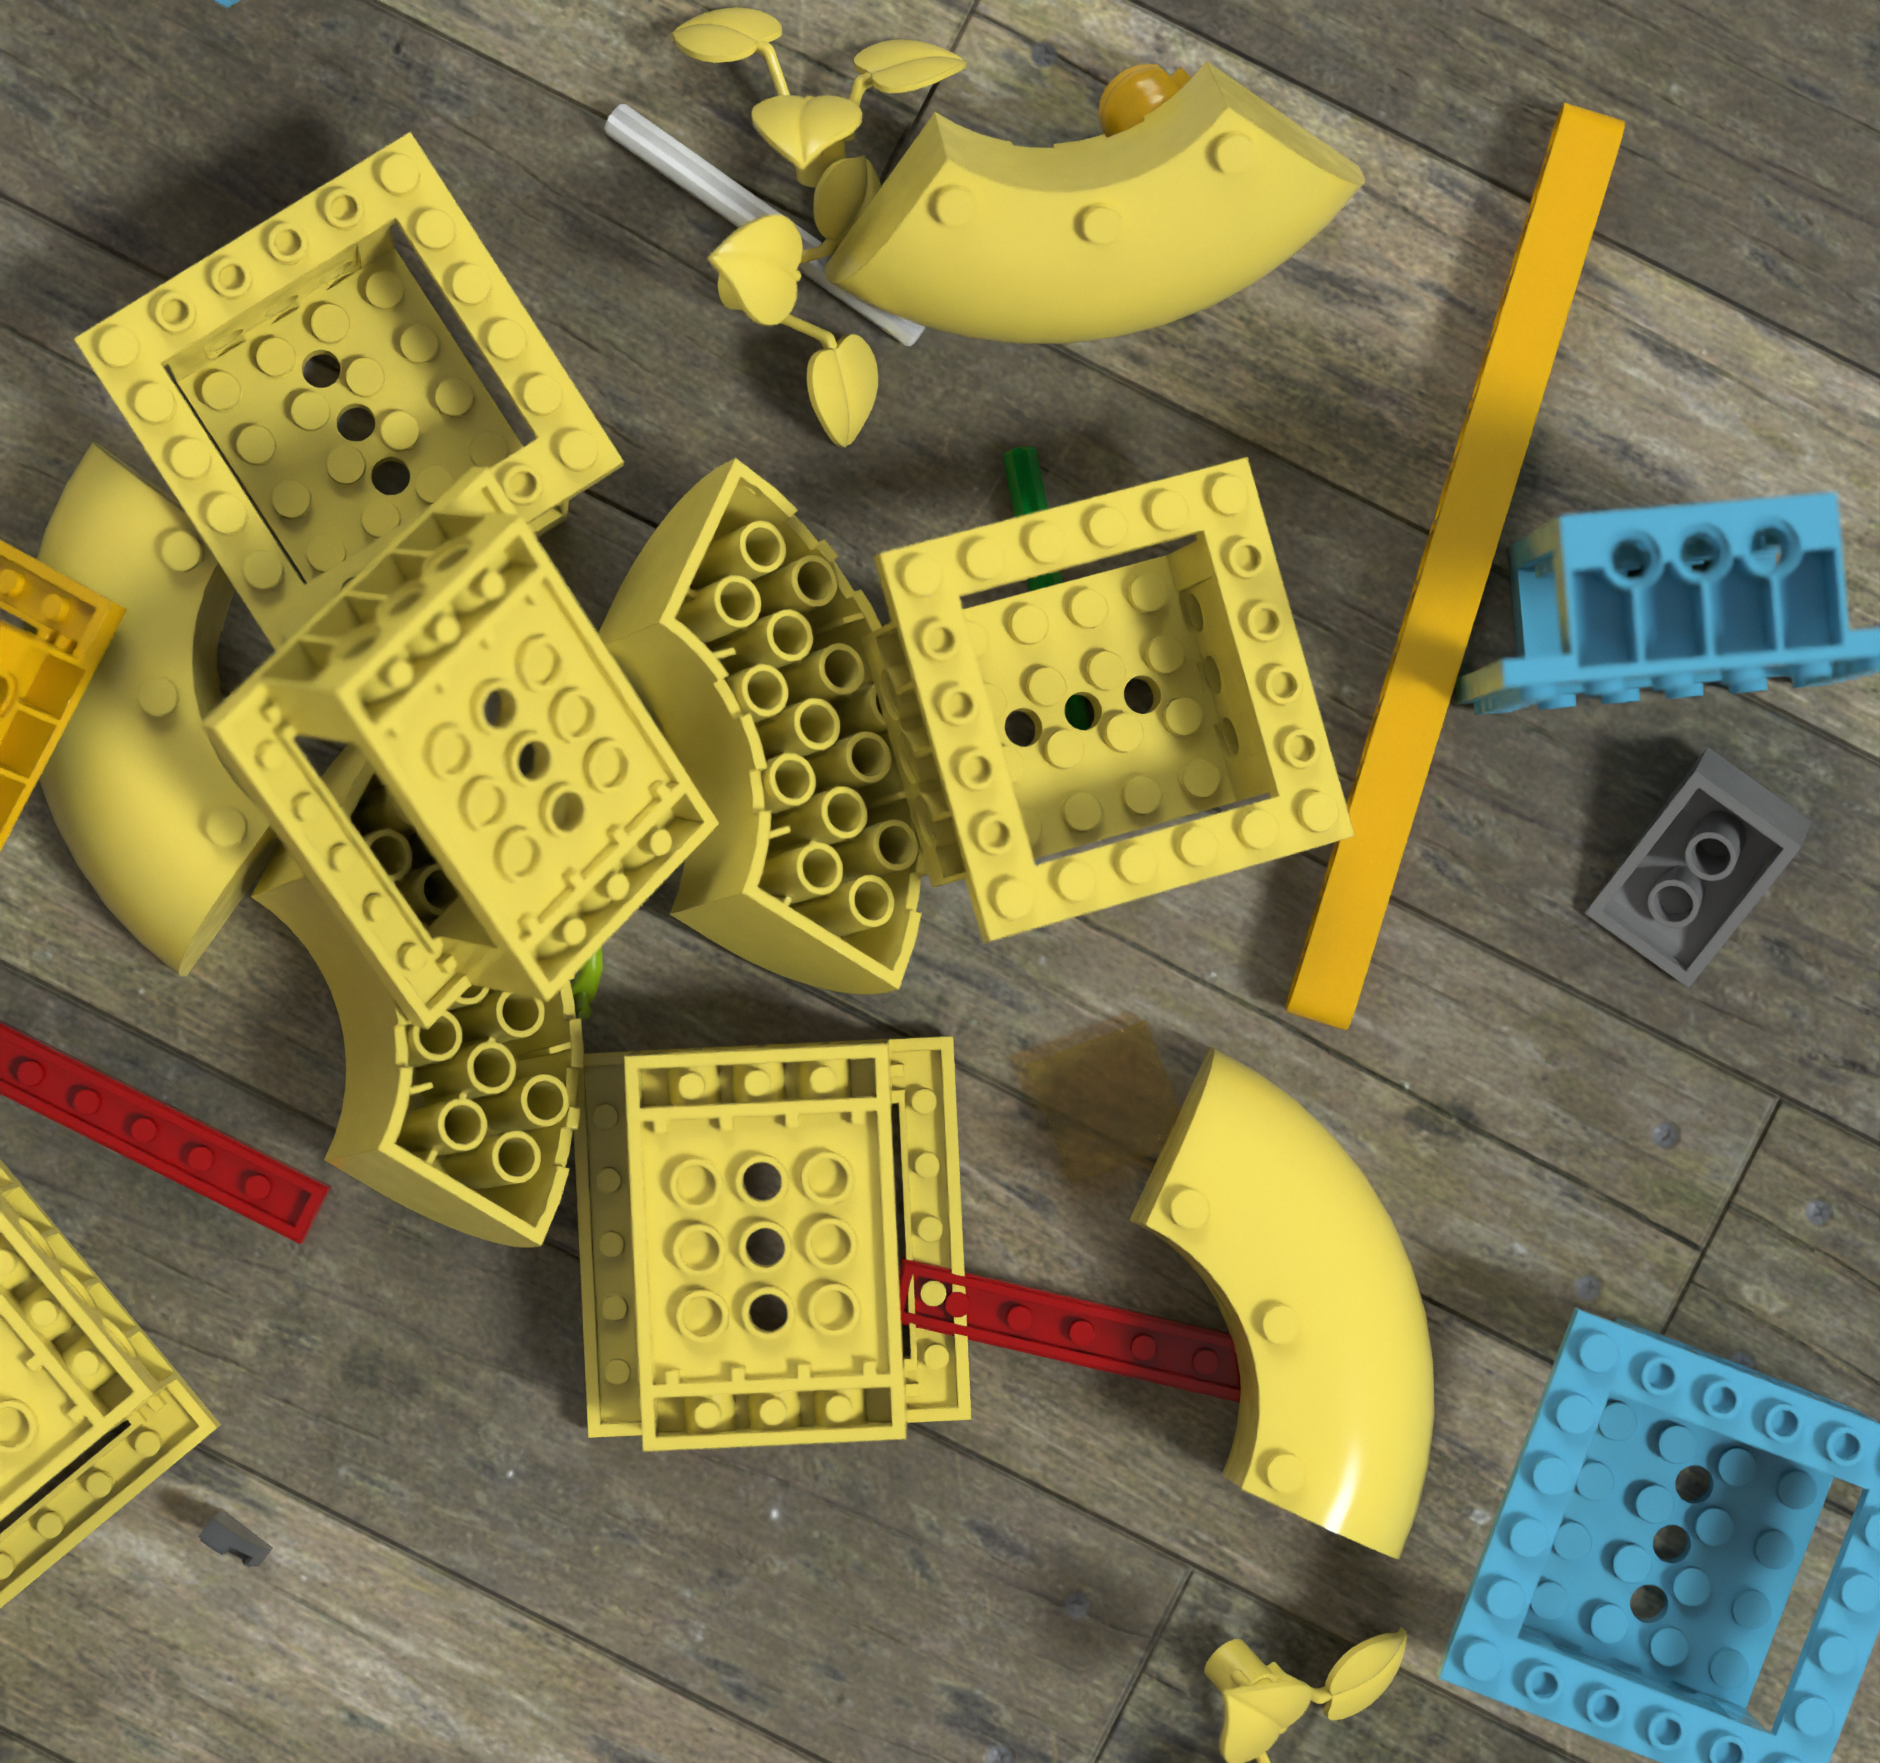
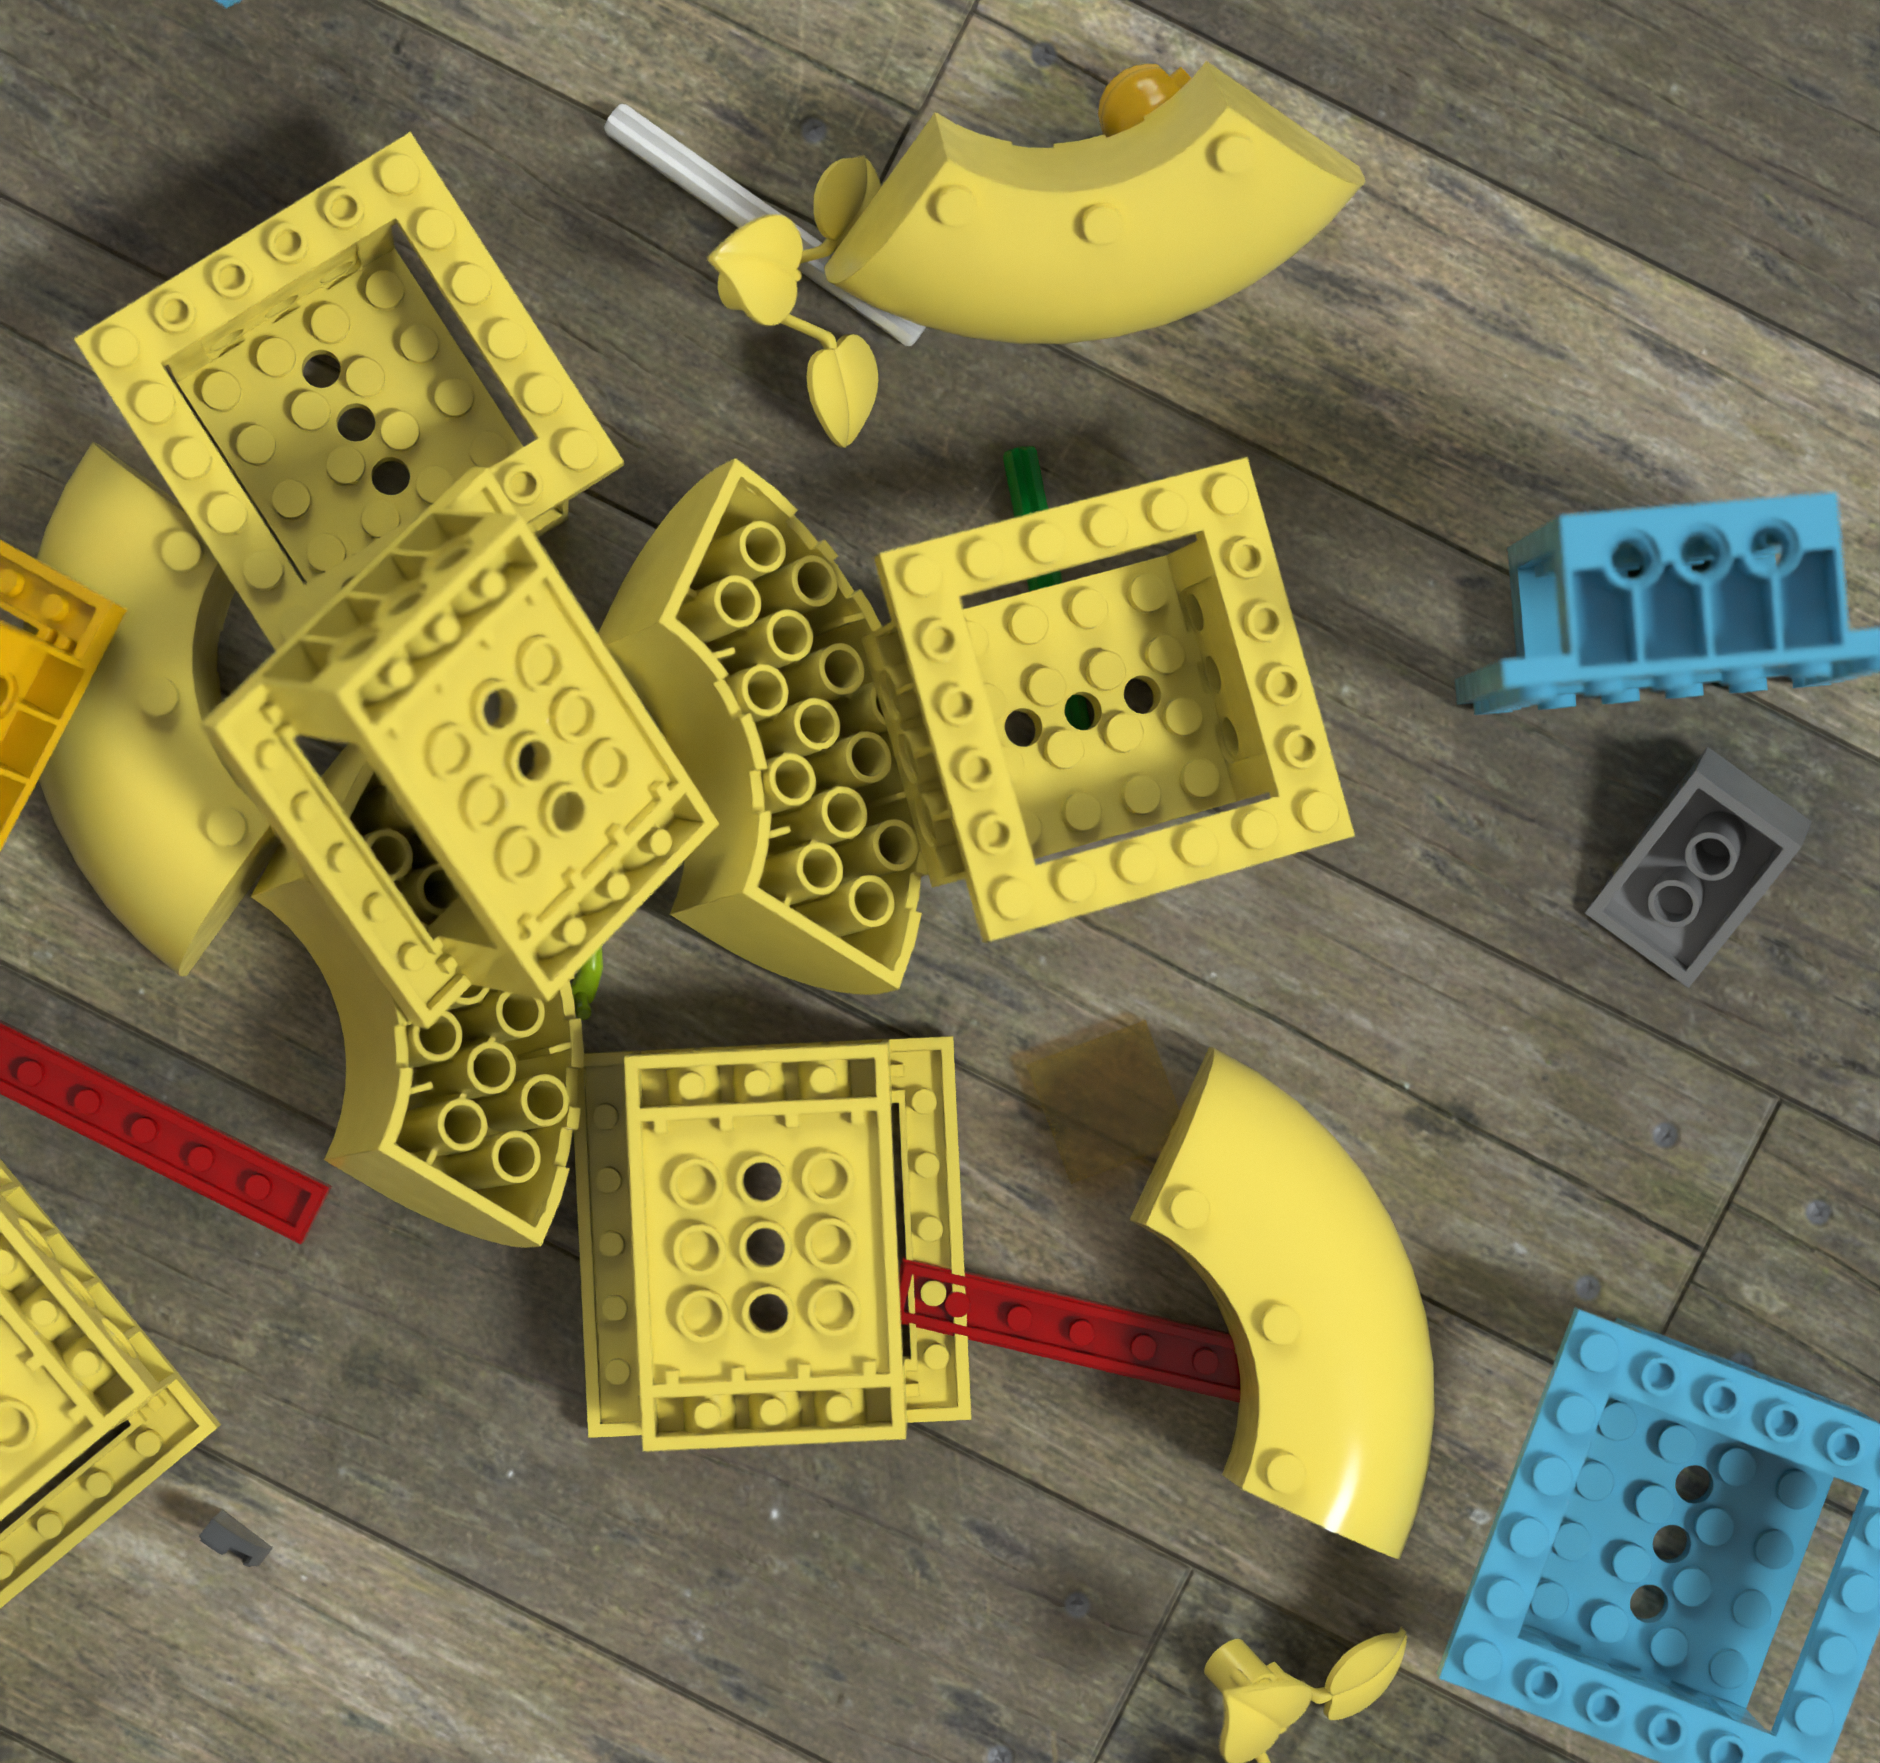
light yellow plant [670,7,967,188] -> none
yellow beam [1285,102,1626,1031] -> none

